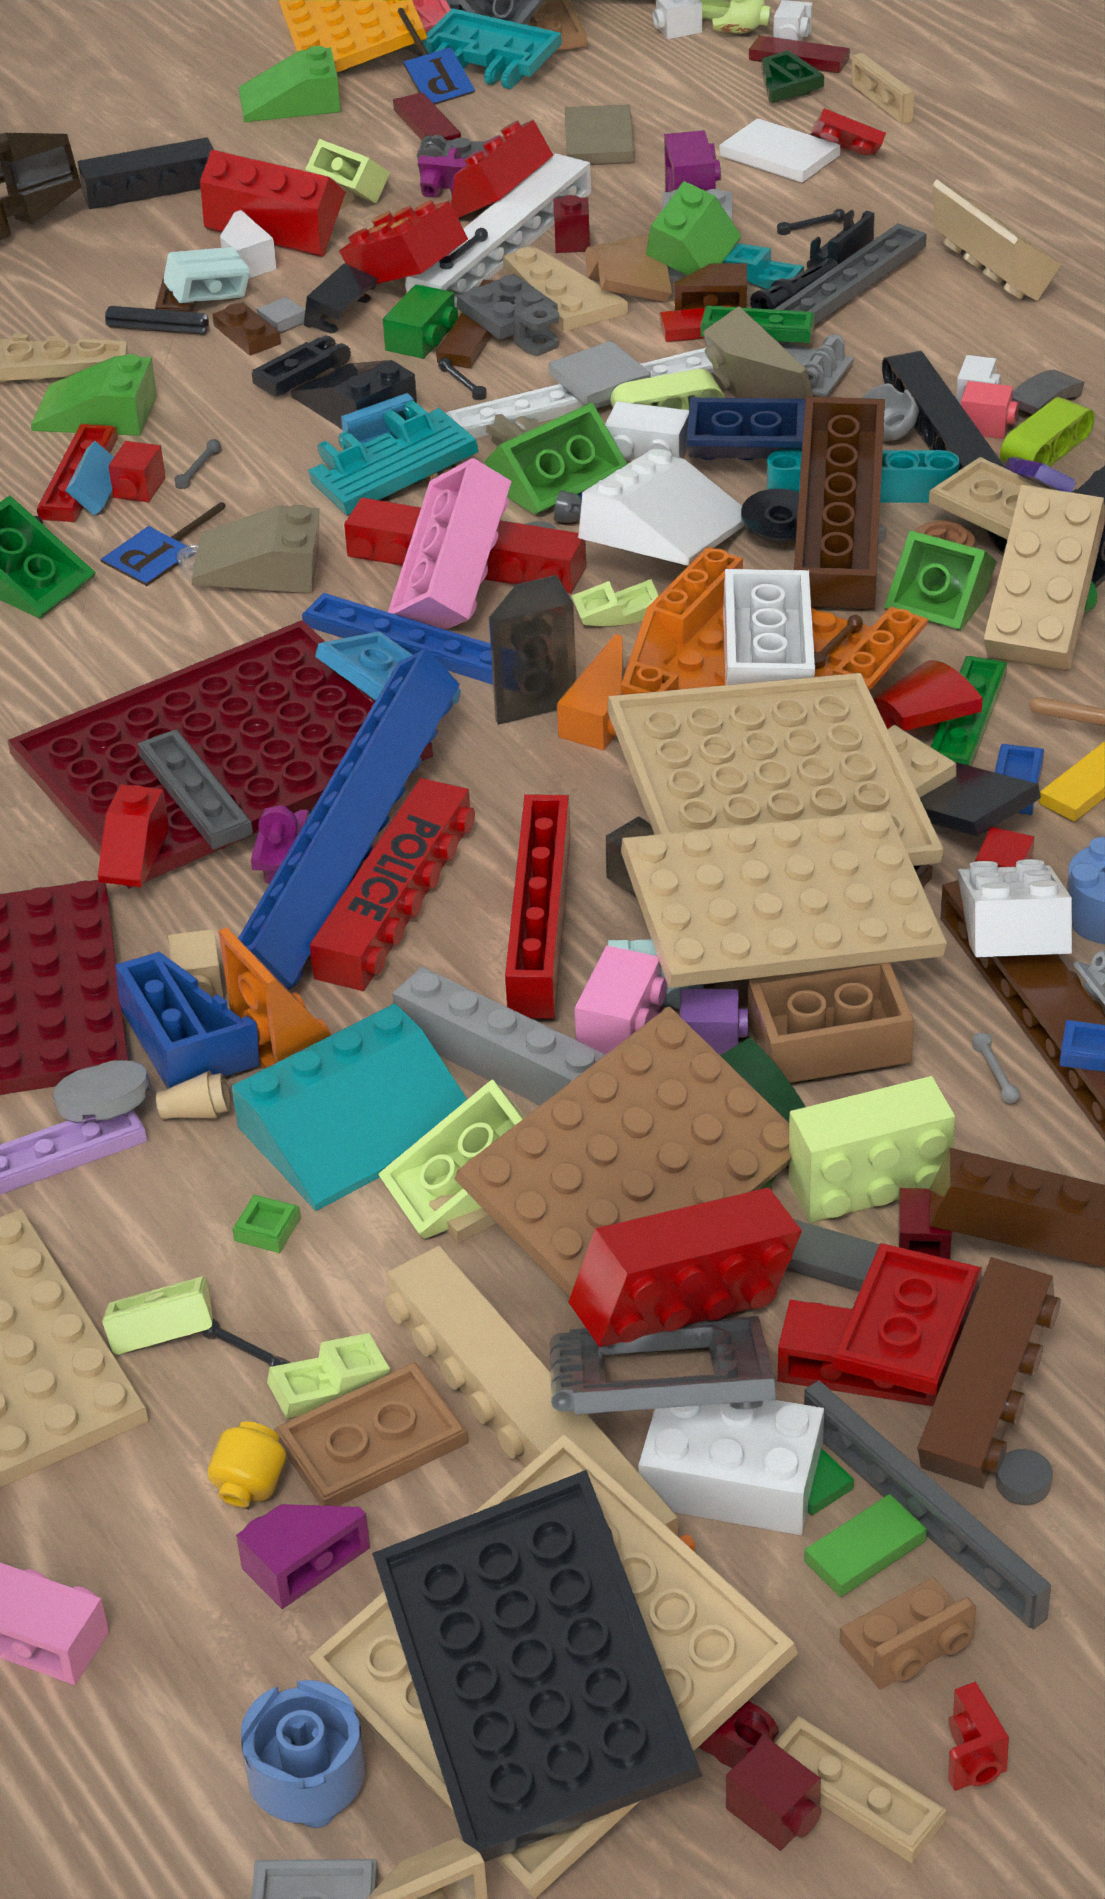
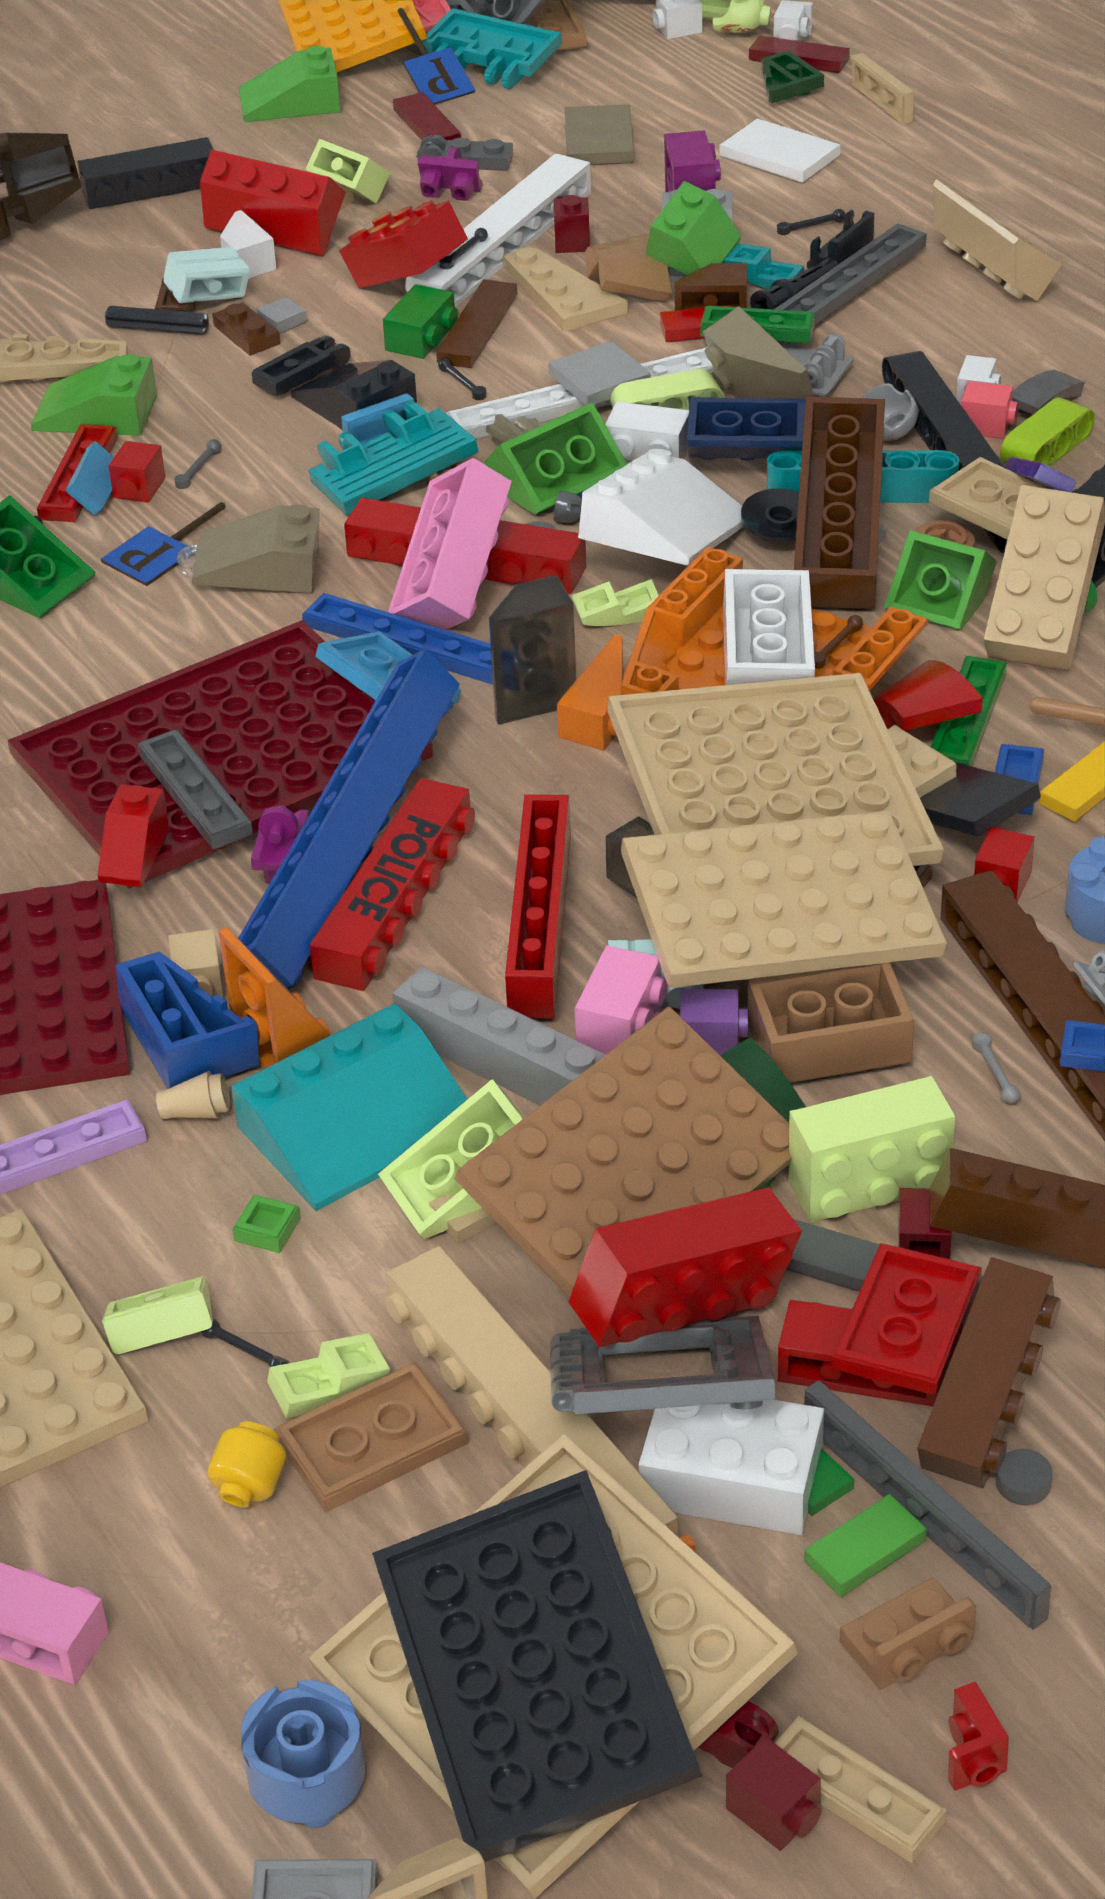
light grey tile [53,1061,151,1122] -> none
magenta slope [236,1504,370,1609] -> none
black hinge [304,263,377,334] -> none
red slope [451,119,554,218] -> none
dark grey plate [457,274,559,356] -> none
red wing [810,108,886,155] -> none
white slope [958,859,1072,957] -> none

